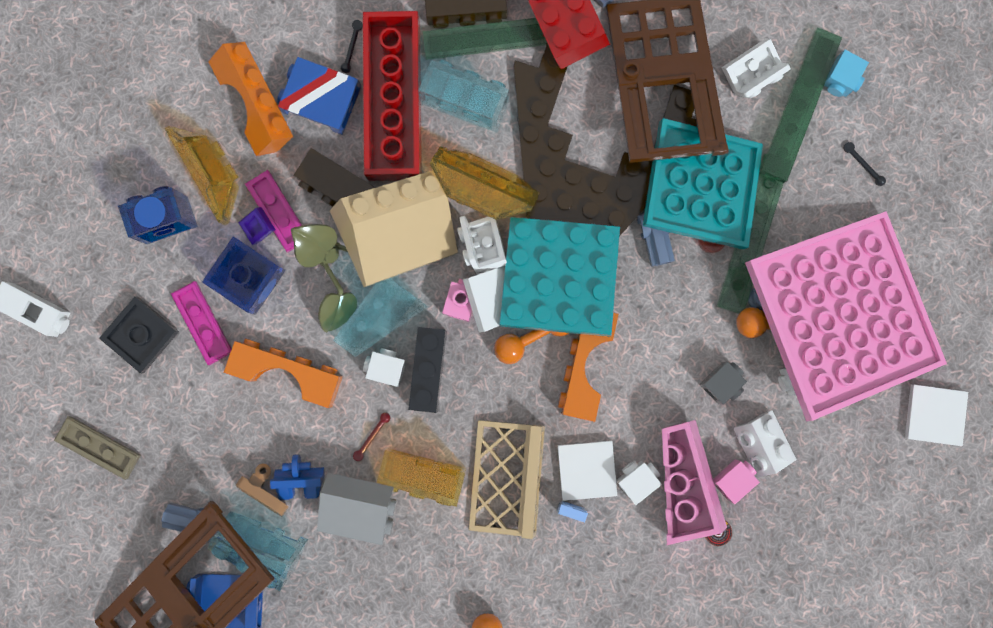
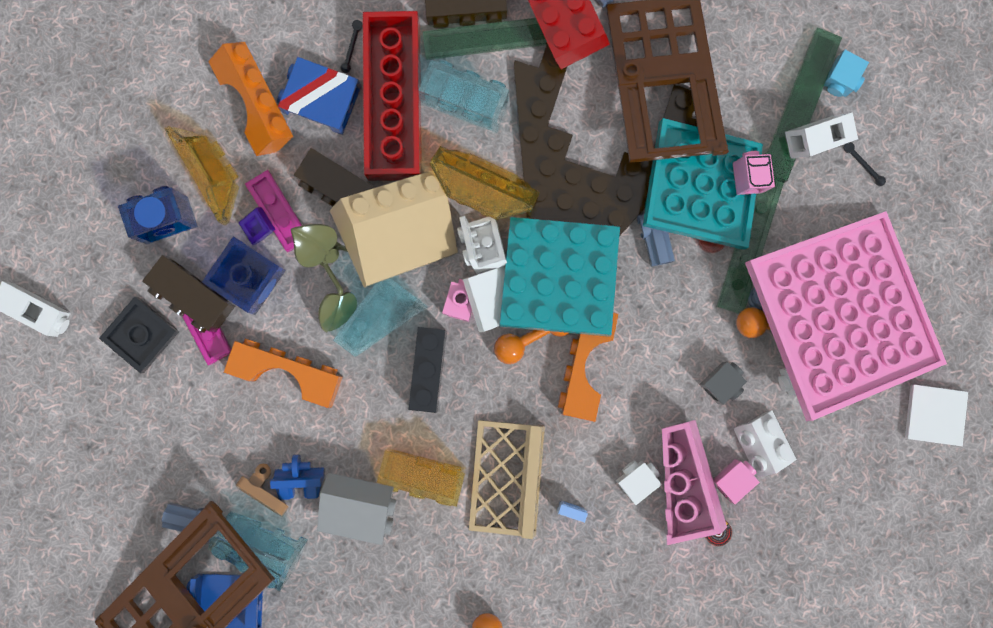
dark tan tile [54,416,141,480] -> none
dark red hinge [353,412,391,461] -> none
white brick [363,348,407,387] -> none
white tile [557,440,617,501] -> none
white bracket [721,38,791,98] -> none
none -> dark brown brick [142,255,236,333]
none -> bright pink brick [733,151,775,195]
none -> white brick [785,112,858,159]

